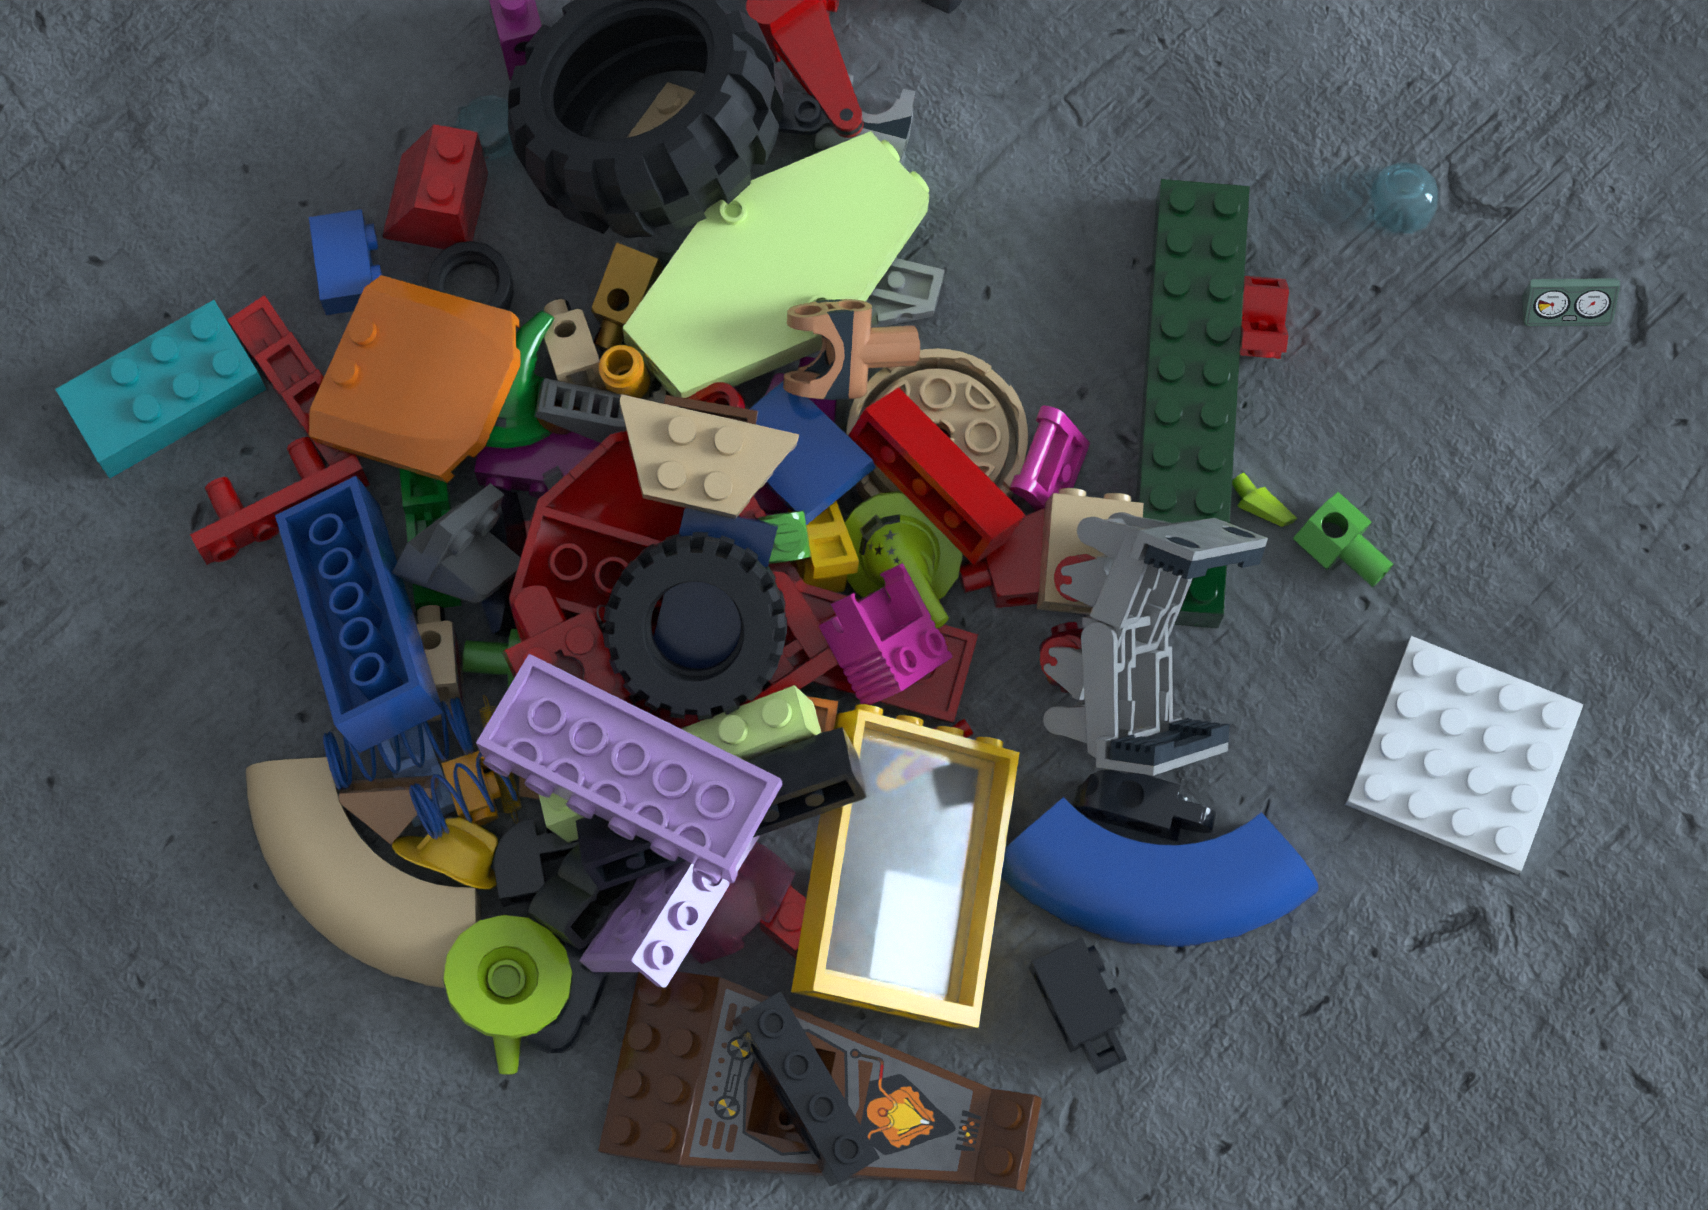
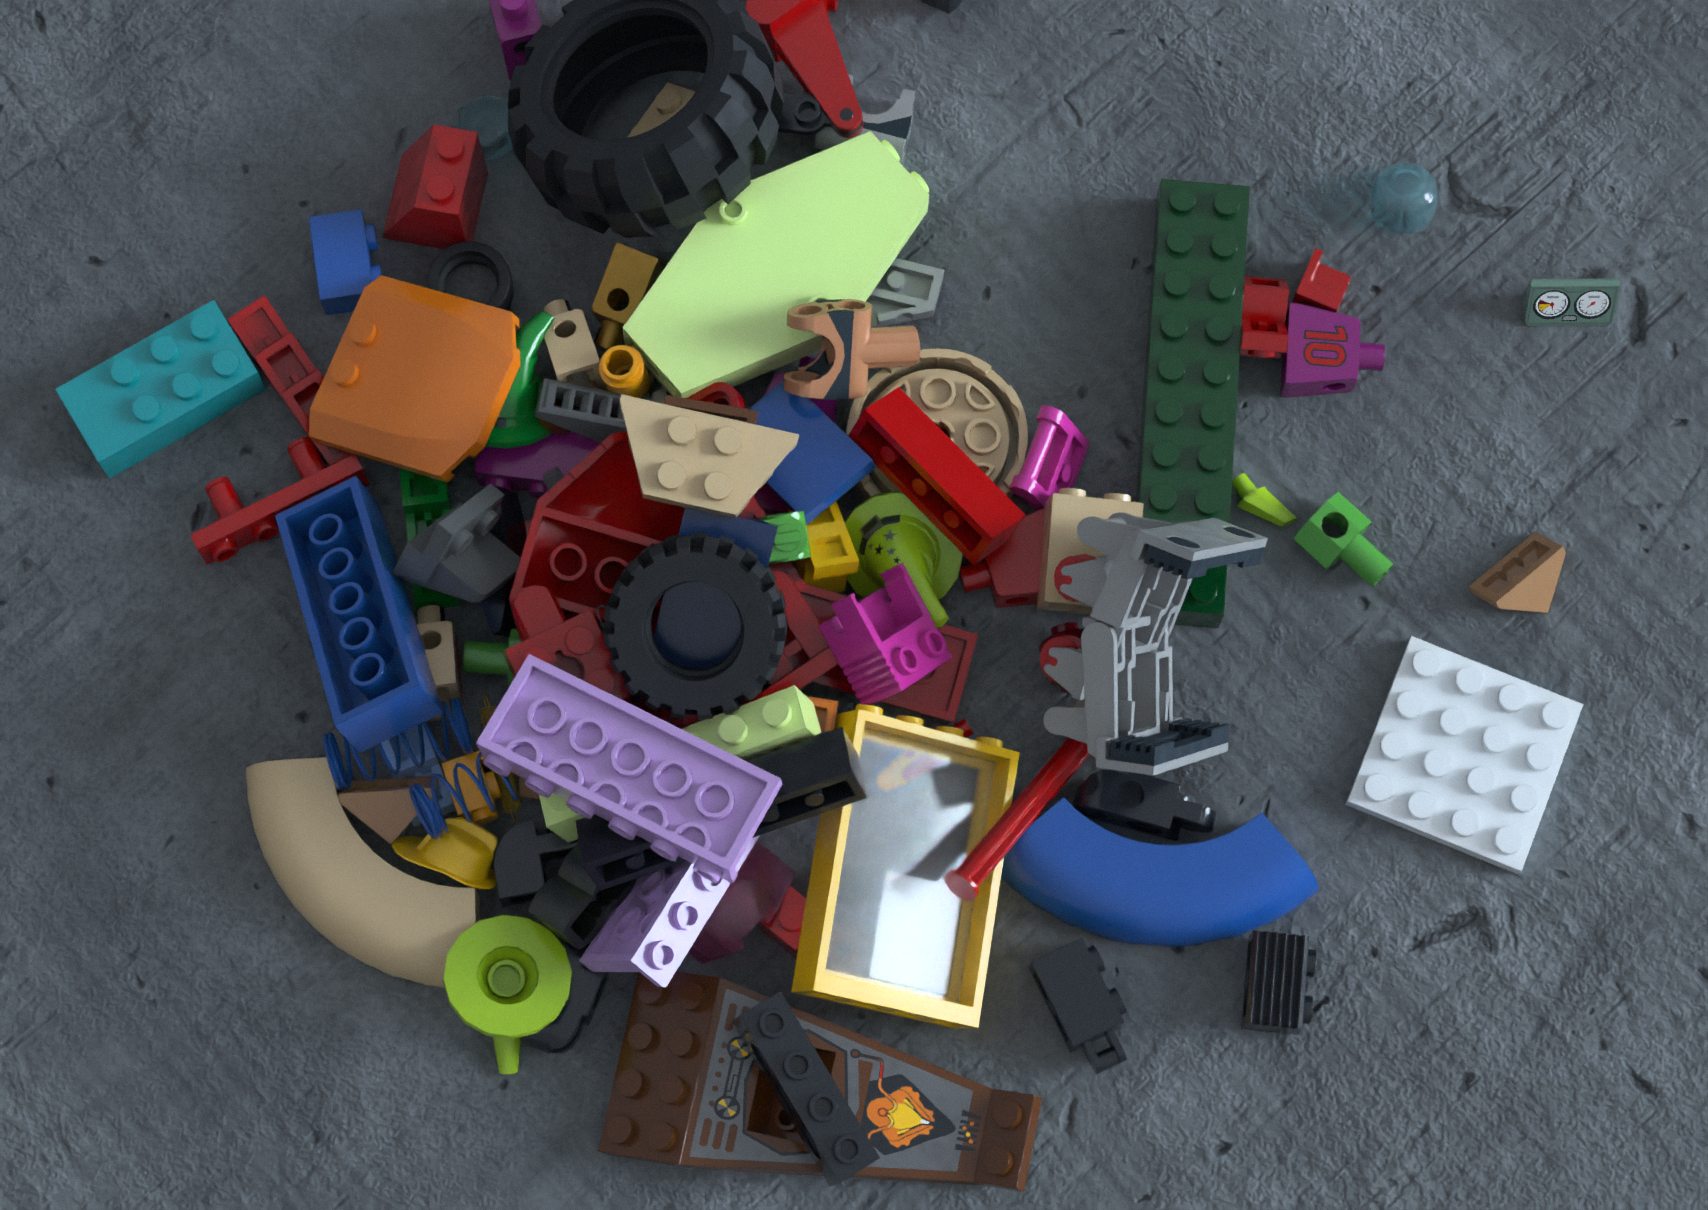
none -> red axle [944,738,1090,901]
none -> black brick [1241,930,1316,1035]
none -> magenta torso [1280,303,1385,398]
none -> red panel [1292,248,1351,313]
none -> medium nougat slope [1469,532,1566,613]

